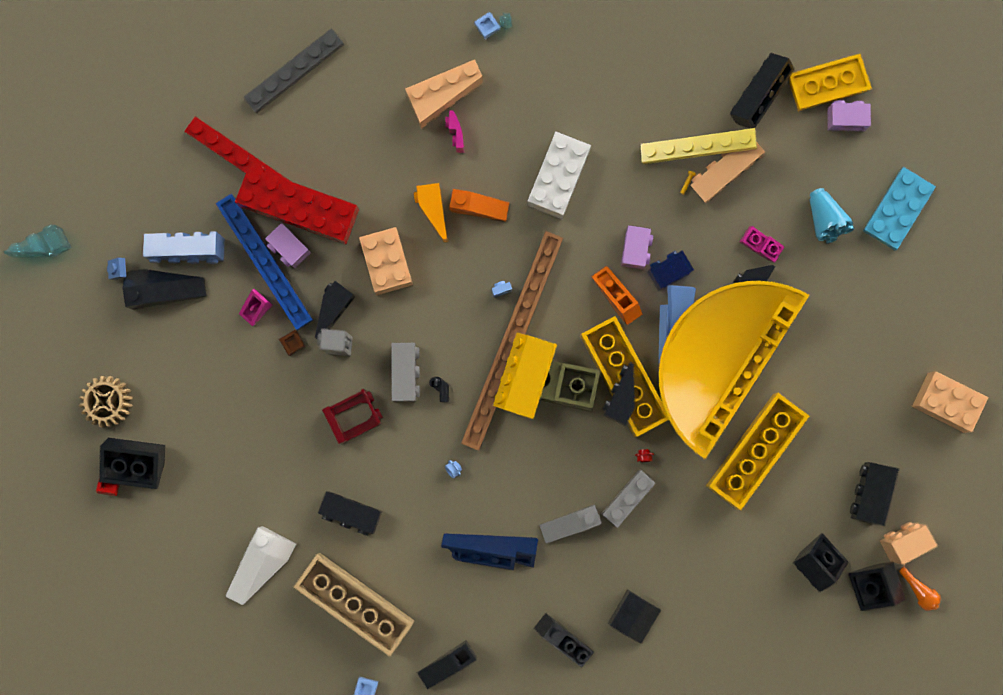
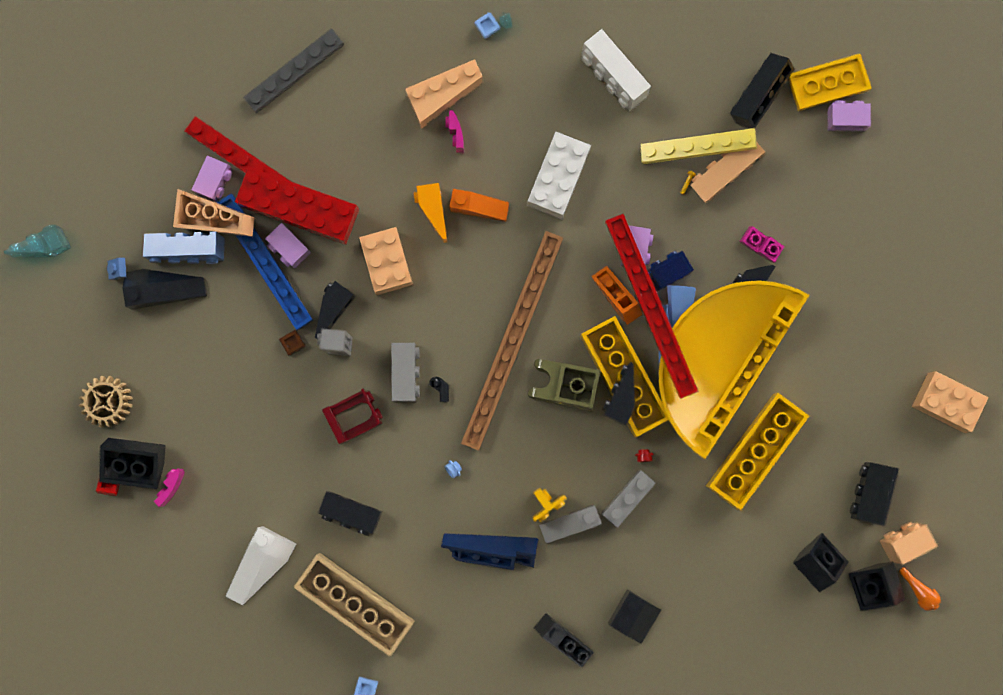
dark pink slope [239,289,273,326] -> none
black slope [417,640,477,690] -> none
light blue plate [492,281,512,298] -> none
yellow slope [493,333,557,419] -> none
medium azure cone [810,188,854,243] -> none
medium azure plate [863,167,936,251] -> none
none -> dark pink slope [154,469,185,507]
none -> light nougat wedge [173,189,255,237]
none -> lavender brick [192,156,232,203]
none -> yellow bracket [532,488,567,522]
none -> white brick [582,29,651,111]
none -> red plate [605,214,699,399]

